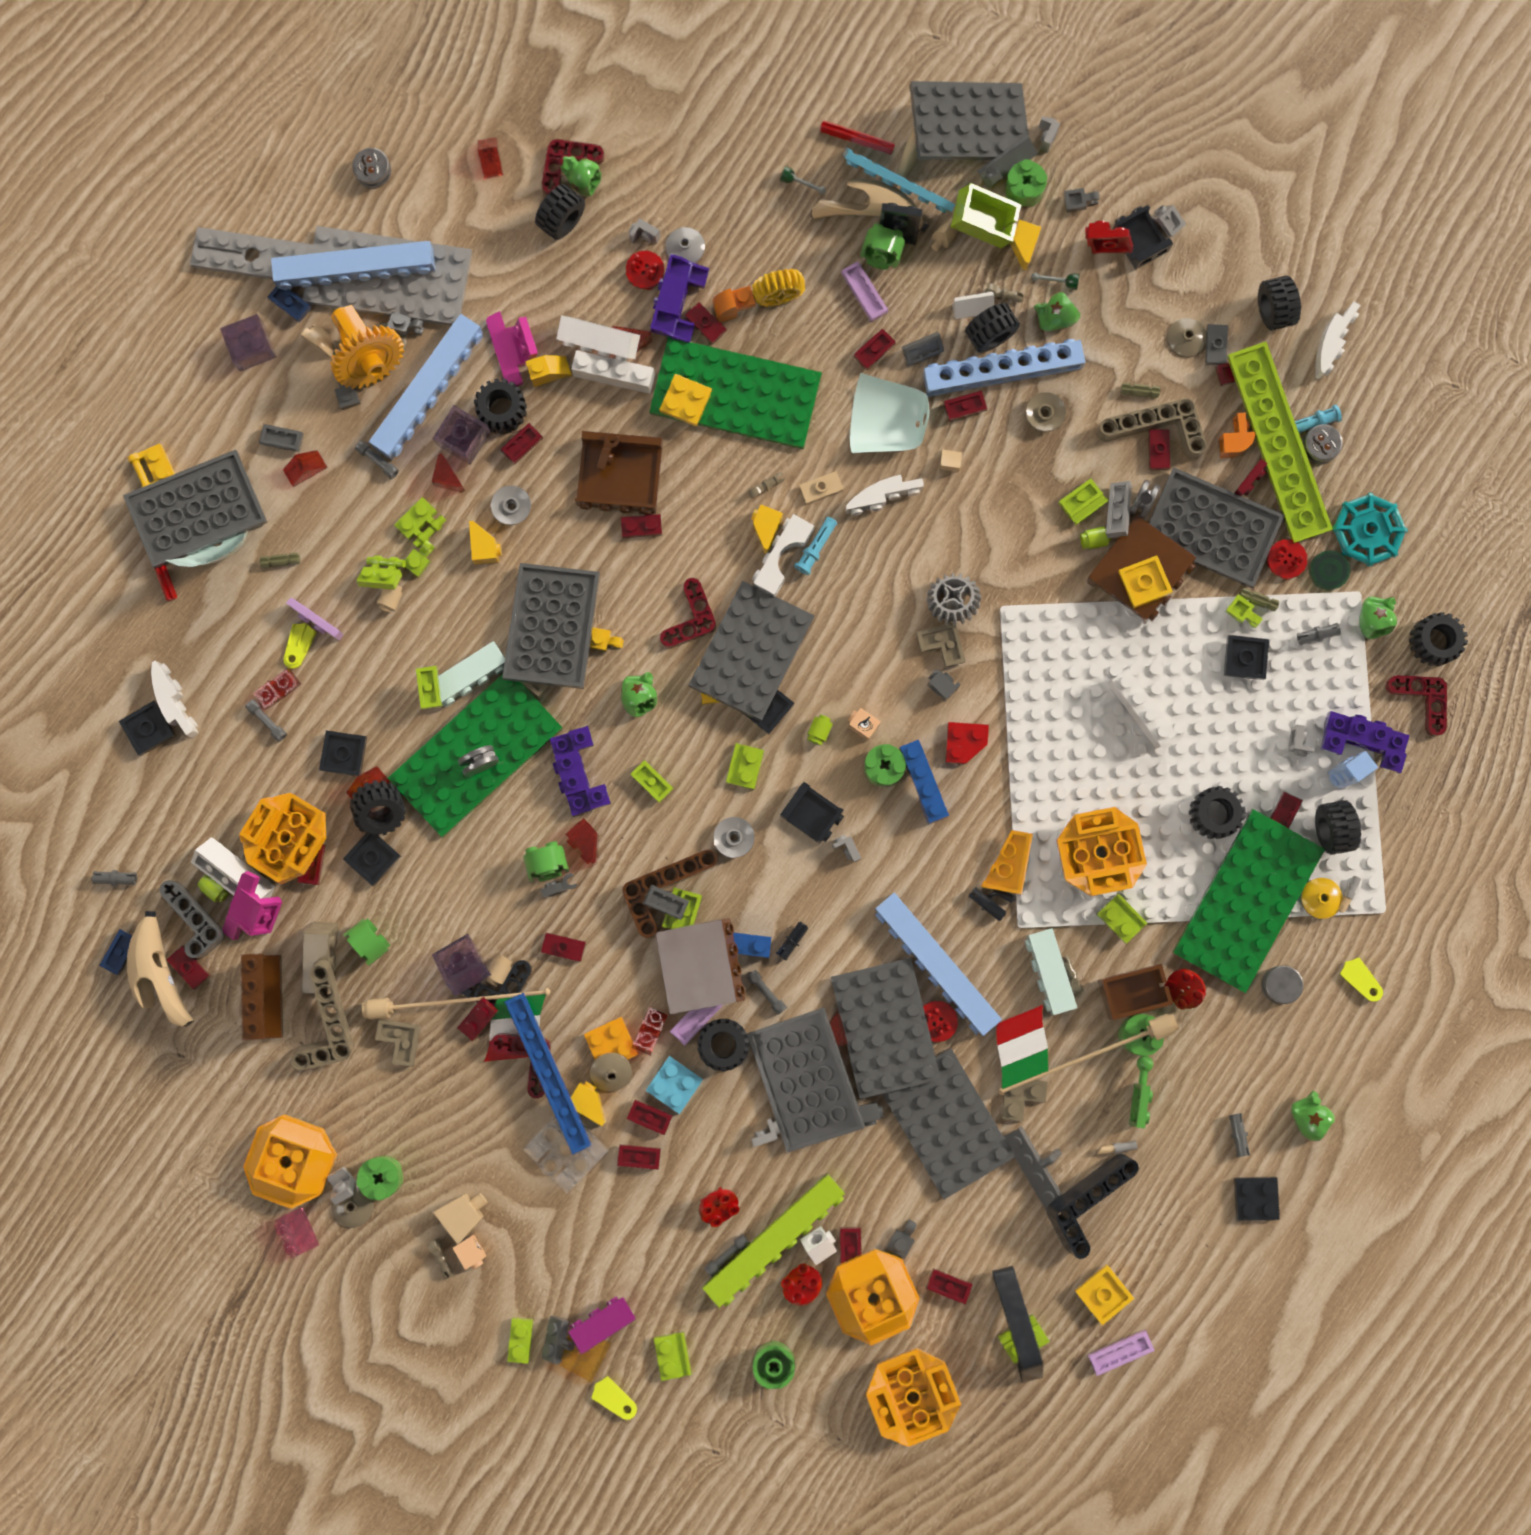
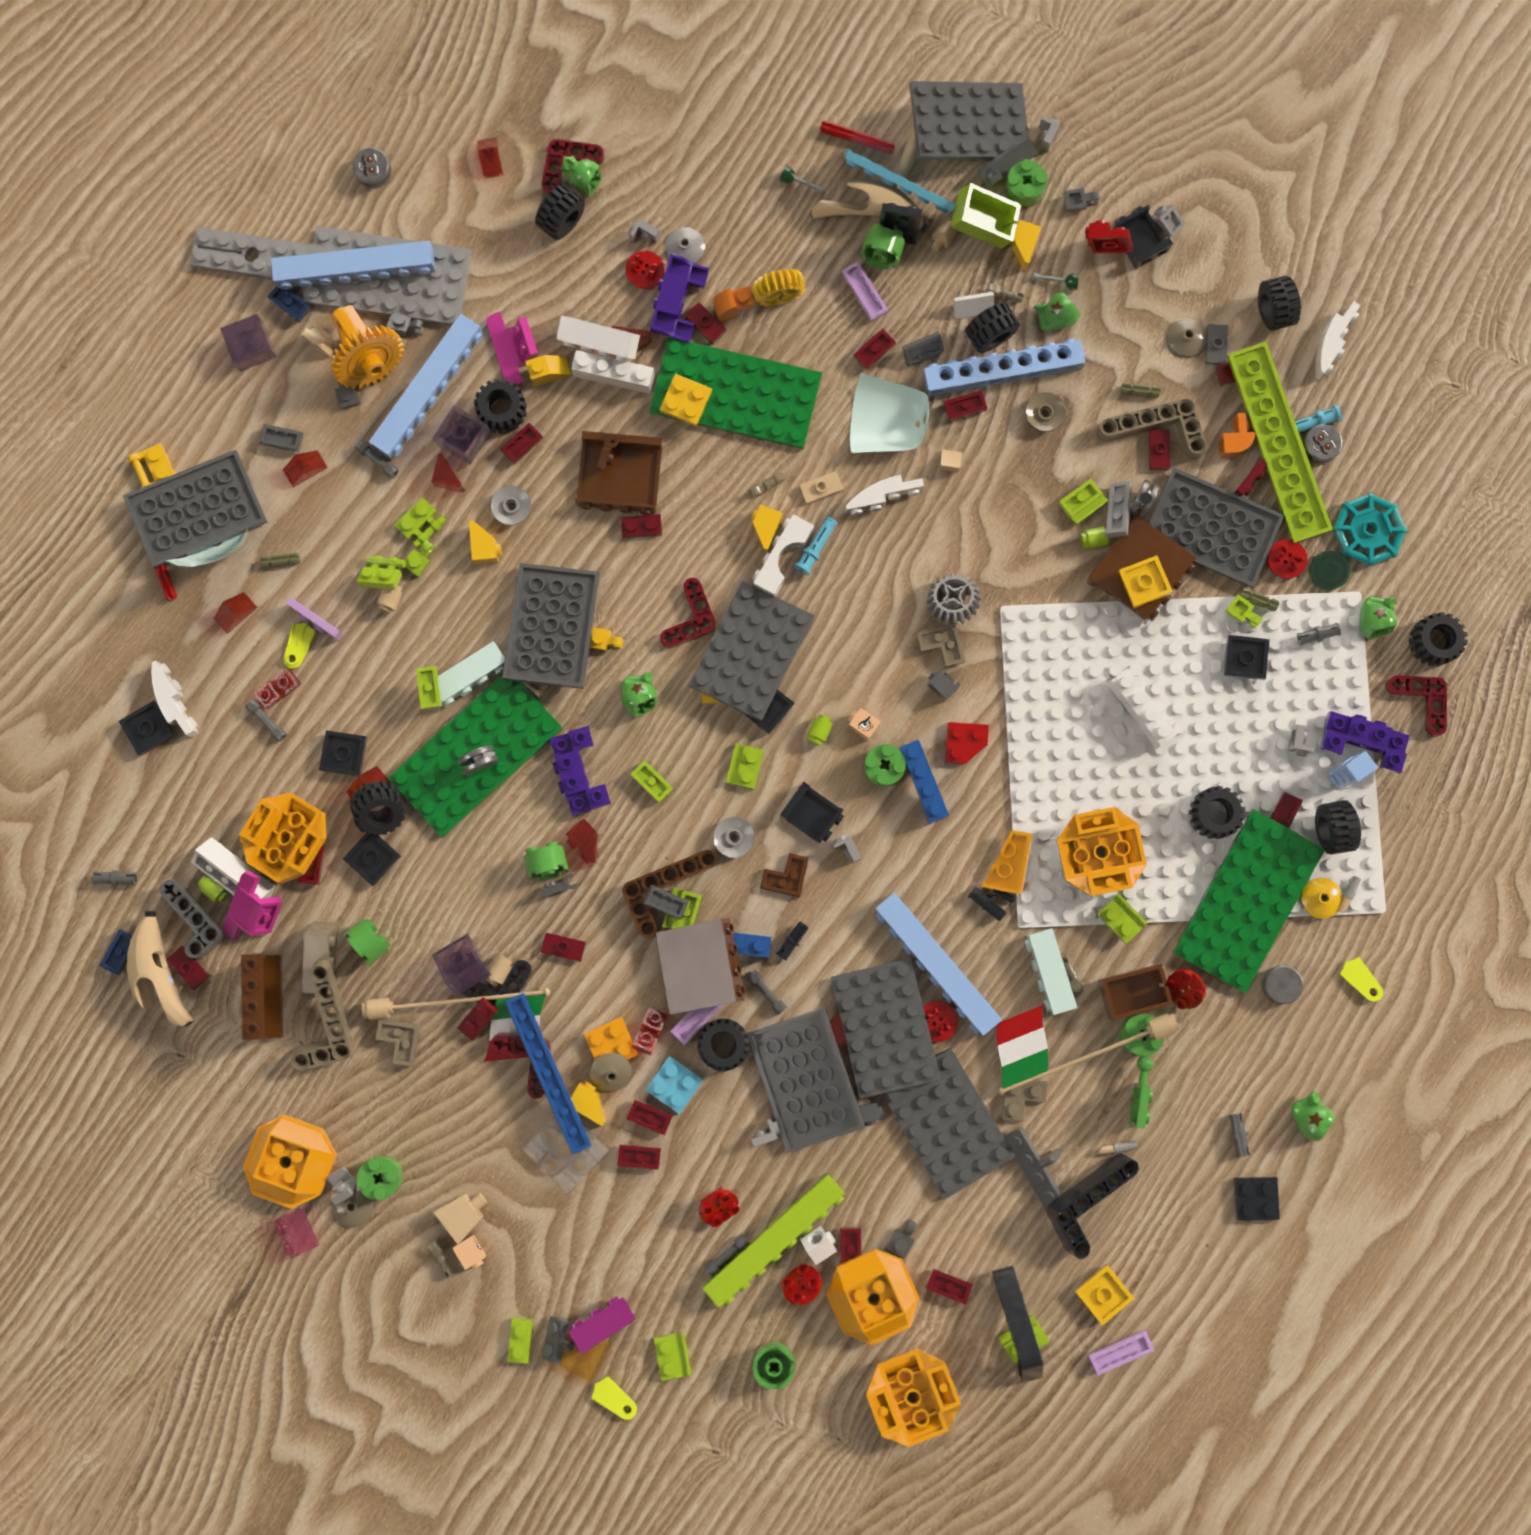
none -> clear red slope [213,592,258,634]
none -> reddish brown tile [760,853,809,898]

